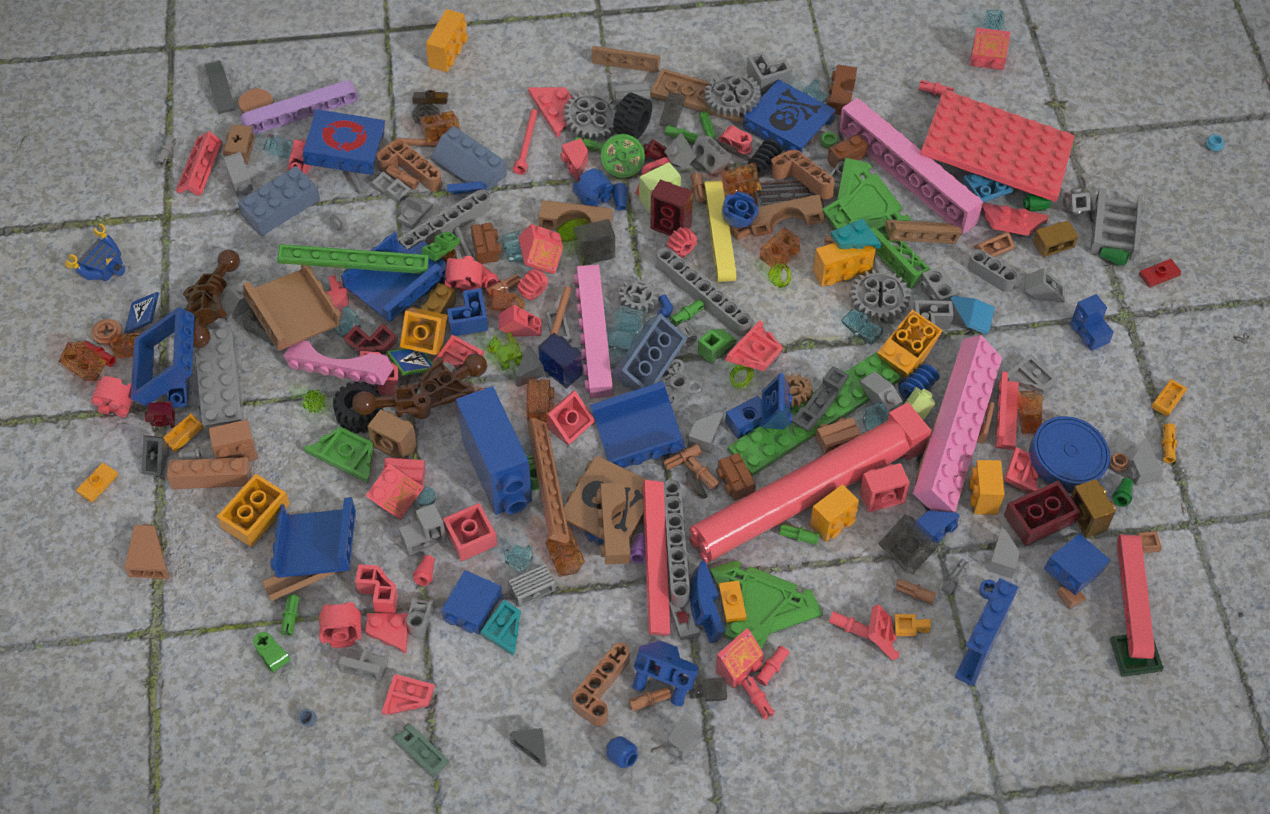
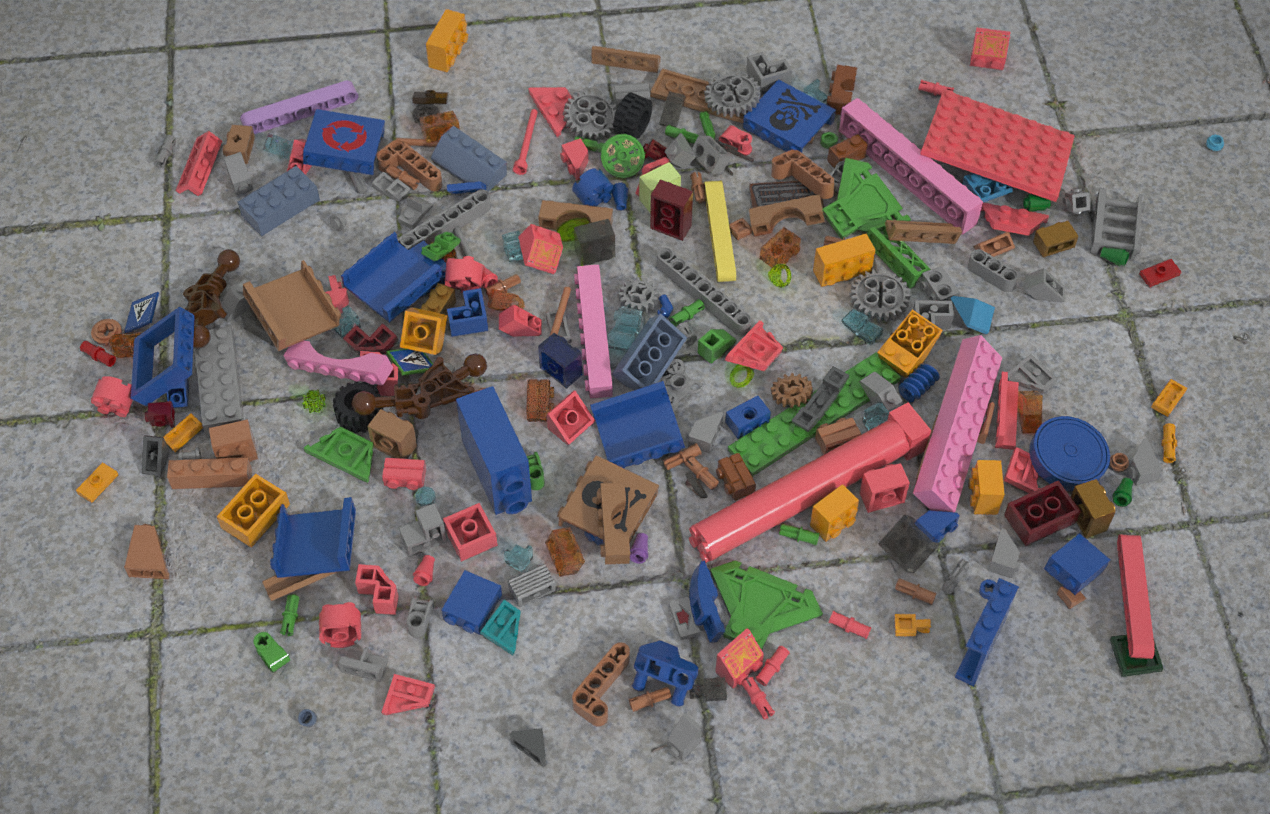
clear orange brick [58,341,107,381] -> none
blue torso [65,224,125,281] -> none
dark grey slope [204,60,236,114] -> none
nougat tile [239,89,274,113] -> none
bright green tile [277,244,429,274] -> none
coral slope [366,463,425,520] -> none
coral wing [366,613,408,653] -> none
sand green plate [392,723,449,777] -> none
coral wing [433,335,484,368] -> none
dark orange brick [471,222,502,264] -> none
clear neon green animal [486,332,523,371] -> none
dark grey slope [516,345,544,387] -> none
coral gear [517,269,548,301] -> none
nougat tile [527,417,570,543] -> none
blue head [606,736,638,769] -> none
coral tile [642,480,670,636] -> none
light grey beam [664,479,690,608] -> none
coral gear [666,227,697,258] -> none
light orange plate [719,581,747,623] -> none
clear orange brick [721,163,762,195] -> none
blue cylinder [721,192,759,228] -> none
black piece [747,139,783,177] -> none
blue slope [762,373,792,430] -> none
teal wing [831,218,881,249] -> none
coral wing [868,604,899,660] -> none
yellowish green brick [904,387,935,420] -> none
clear light blue brick [984,9,1004,31] -> none
blue brick [1070,294,1114,351] -> none
nougat tile [1136,531,1162,553] -> none

